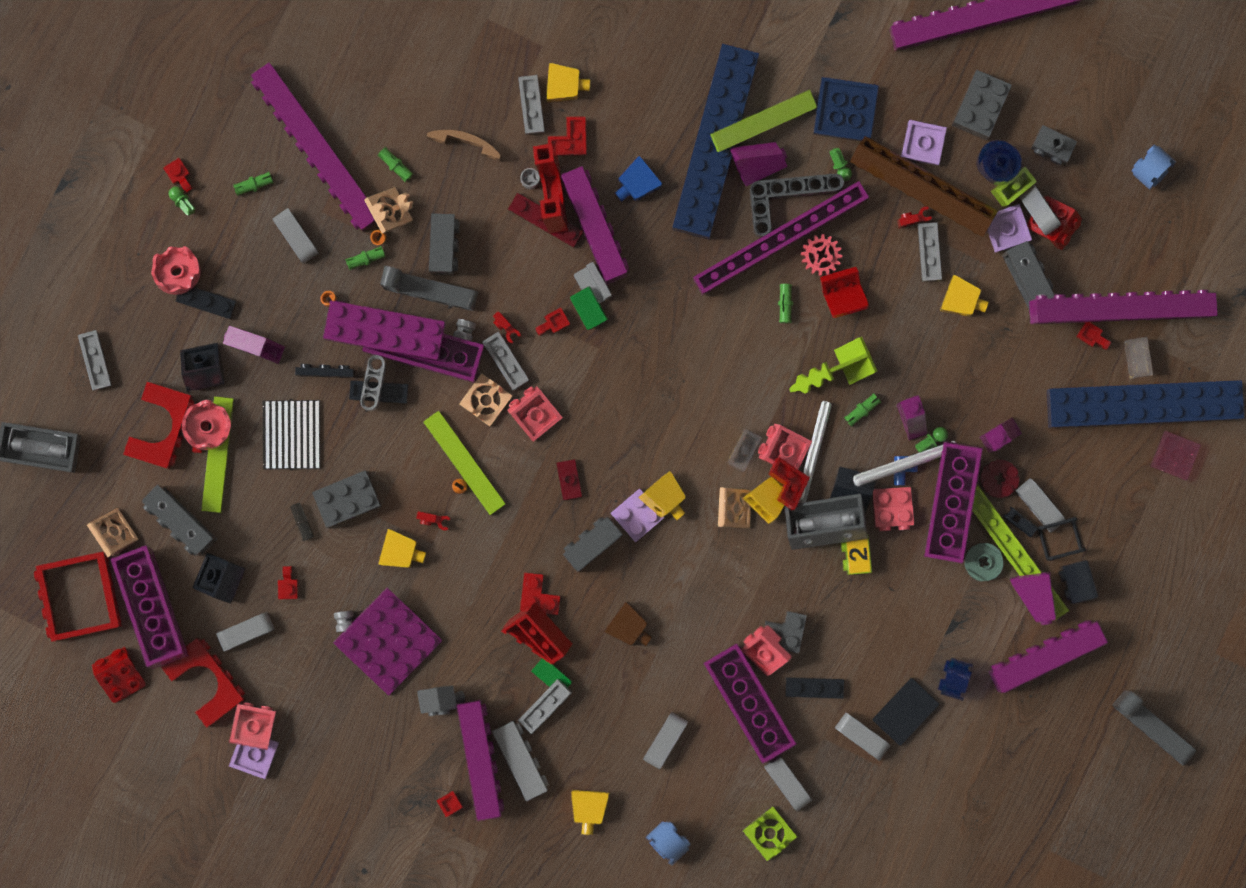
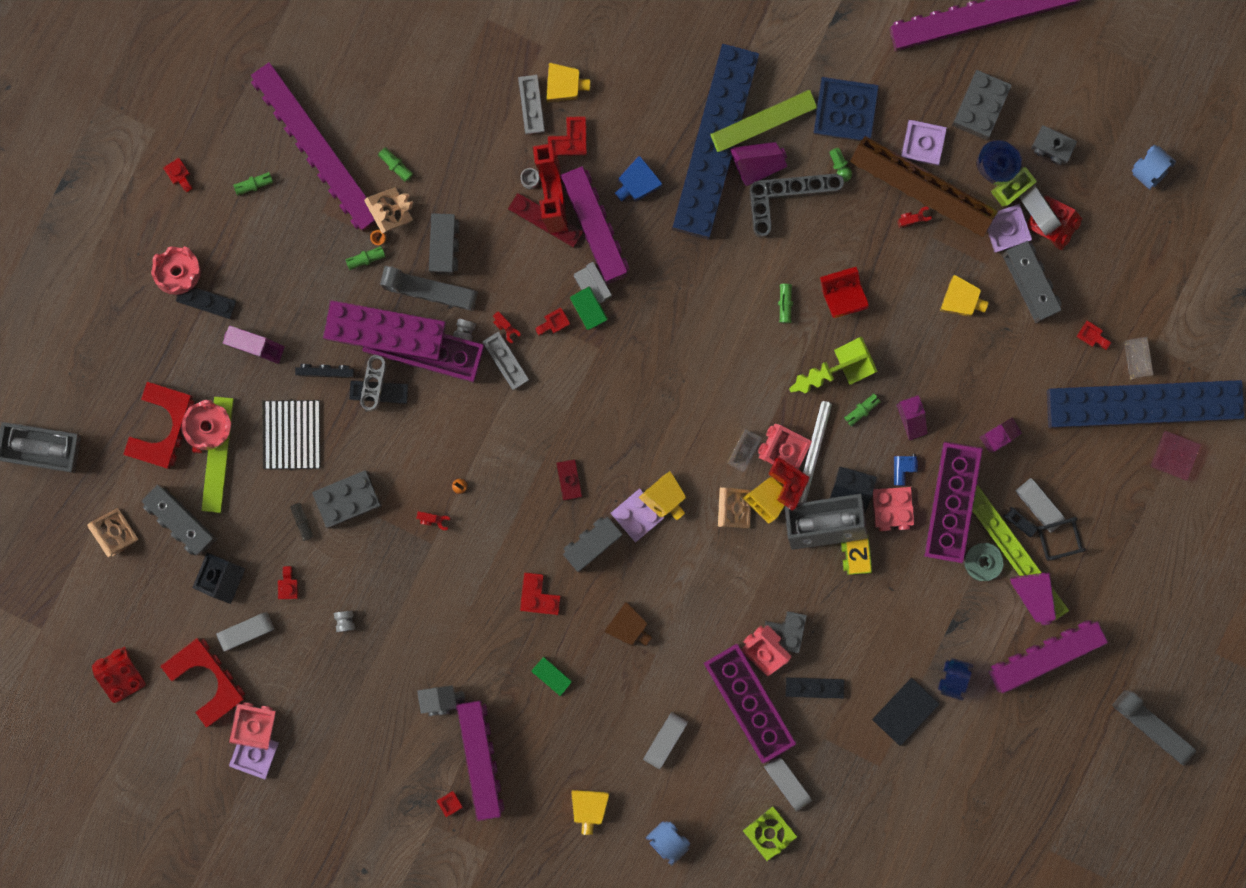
red window [34,551,122,642] -> none
light grey plate [78,330,112,391] -> none
magenta brick [111,545,189,669] -> none
bright green axle [169,186,195,216] -> none
black slope [180,343,225,392] -> none
light grey beam [272,208,319,264] -> none
orange hinge [320,291,337,307] -> none
magenta plate [333,587,443,696] -> none
yellow torso [378,529,426,568] -> none
lime tile [423,411,505,515] -> none
medium nougat slope [427,130,501,161] -> none
light nougat piece [459,373,513,427] -> none
light grey brick [492,721,549,801] -> none
red wedge [501,602,572,664] -> none
coral plate [507,386,563,442] -> none
light grey plate [518,679,572,734] -> none
magenta brick [693,181,869,296] -> none
coral gear [801,234,842,276] -> none
light grey beam [835,713,891,761] -> none
white axle [853,441,956,486] -> none
bright green axle [915,427,948,453] -> none
light grey plate [917,223,942,282] -> none
dark red plate [980,460,1019,498] -> none
magenta brick [1029,290,1217,324] -> none
black slope [1058,560,1098,604] -> none

